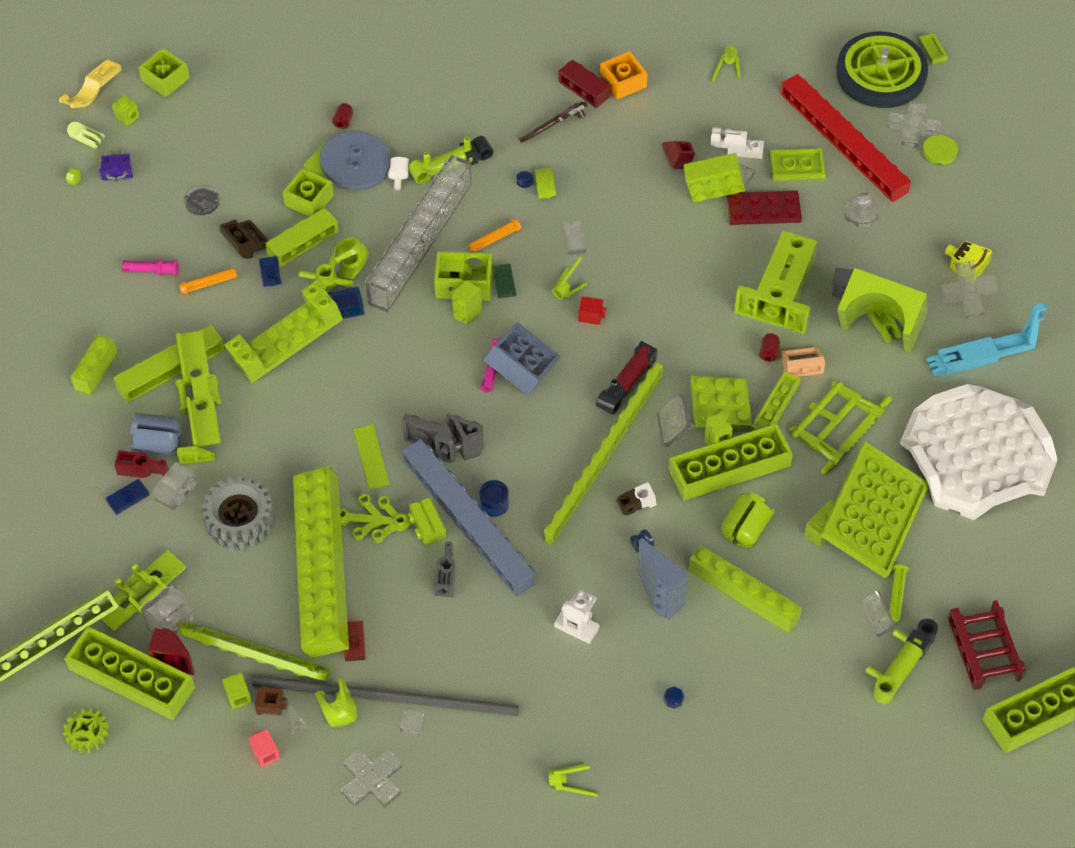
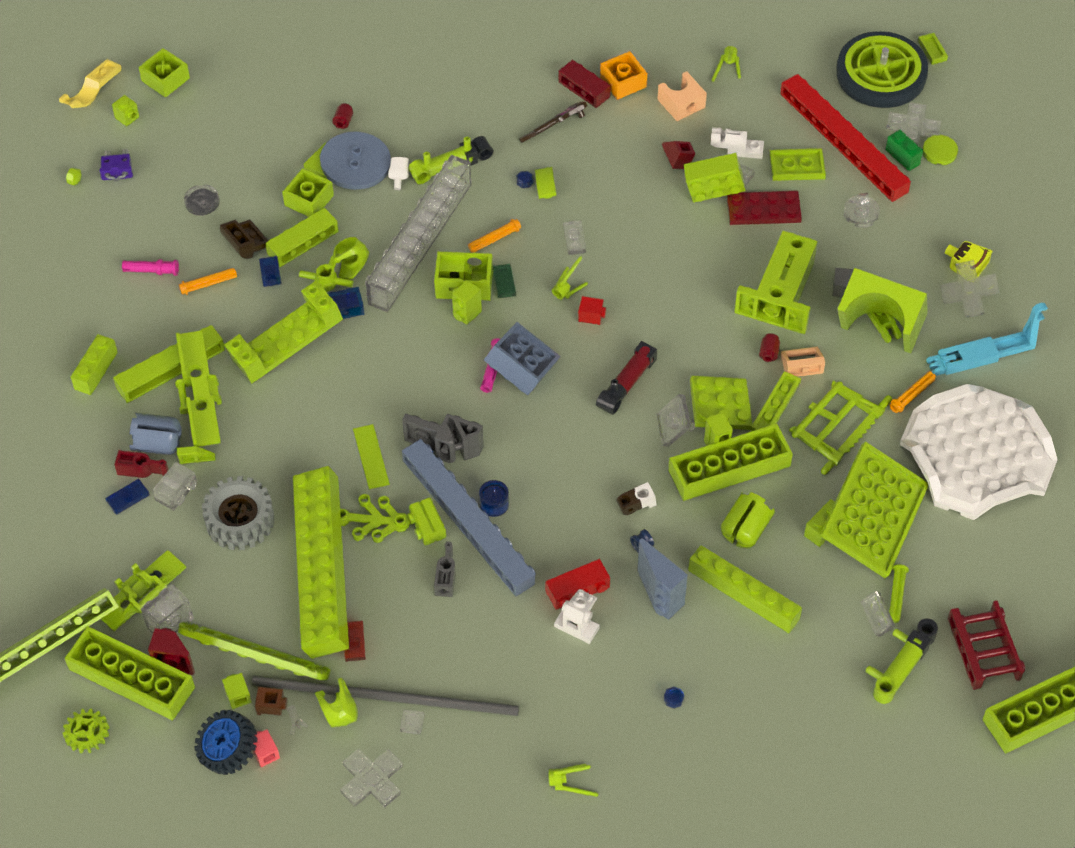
yellowish green arm [67,122,105,149] -> none
lime plate [544,362,663,546] -> none
none -> wheel [194,710,258,775]
none -> red brick [545,559,610,610]
none -> light nougat piece [658,71,707,121]
none -> green brick [885,130,923,171]
none -> light orange axle [890,371,936,413]

